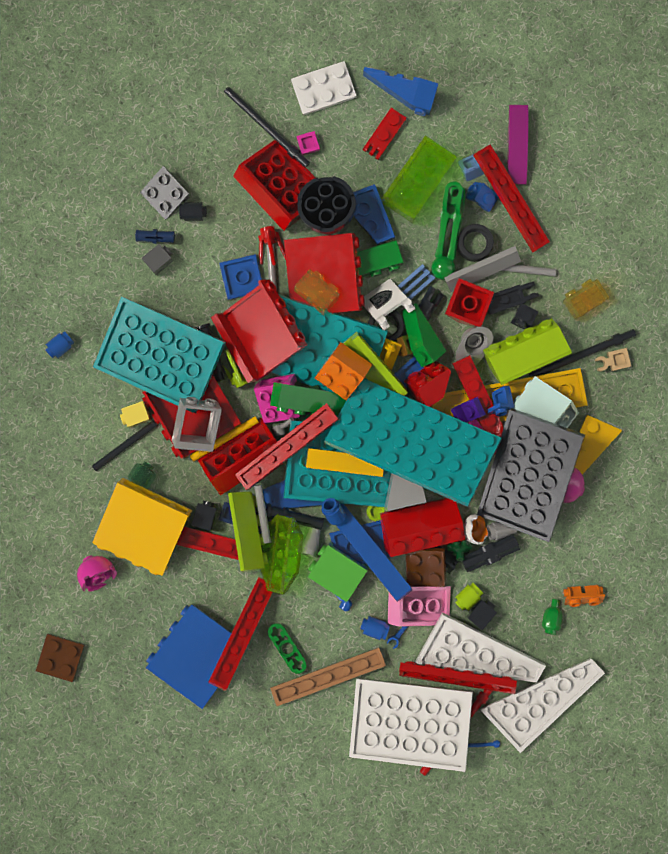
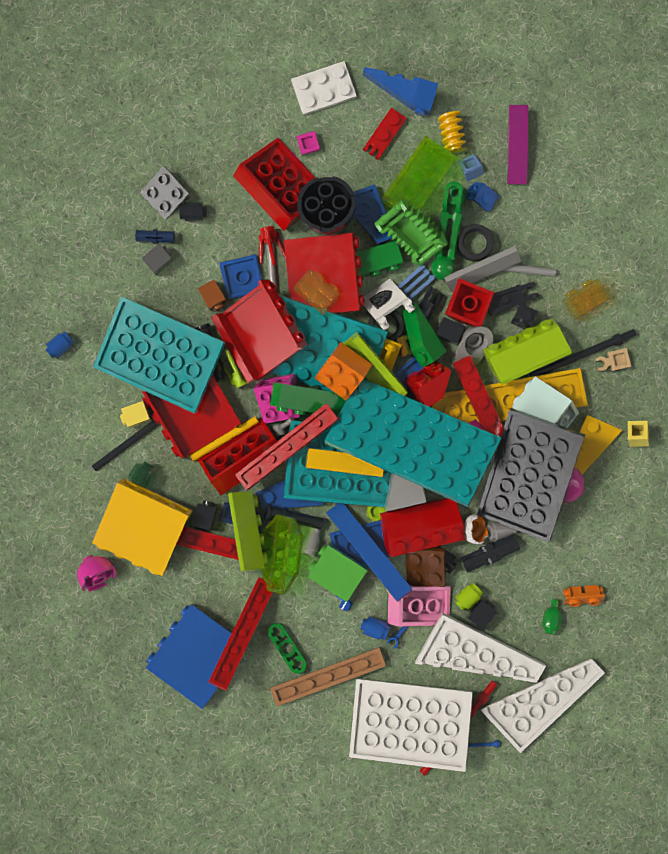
reddish brown plate [36,634,85,682] -> none
light grey window [172,397,222,452] -> none
black bar [224,87,310,168] -> none
light grey bar [254,485,271,543] -> none
blue brick [321,498,346,525] -> none
red plate [399,661,517,694] -> none
dark green plant [447,541,472,561] -> none
dark purple bracket [451,397,486,423] -> none
red plate [473,144,550,253] -> none
blue bracket [487,386,514,416] -> none
none -> dark orange brick [197,279,227,311]
none -> bright green piece [375,199,448,266]
none -> black panel [436,317,464,346]
none -> yellow piece [438,111,467,153]
none -> light yellow brick [628,421,649,447]

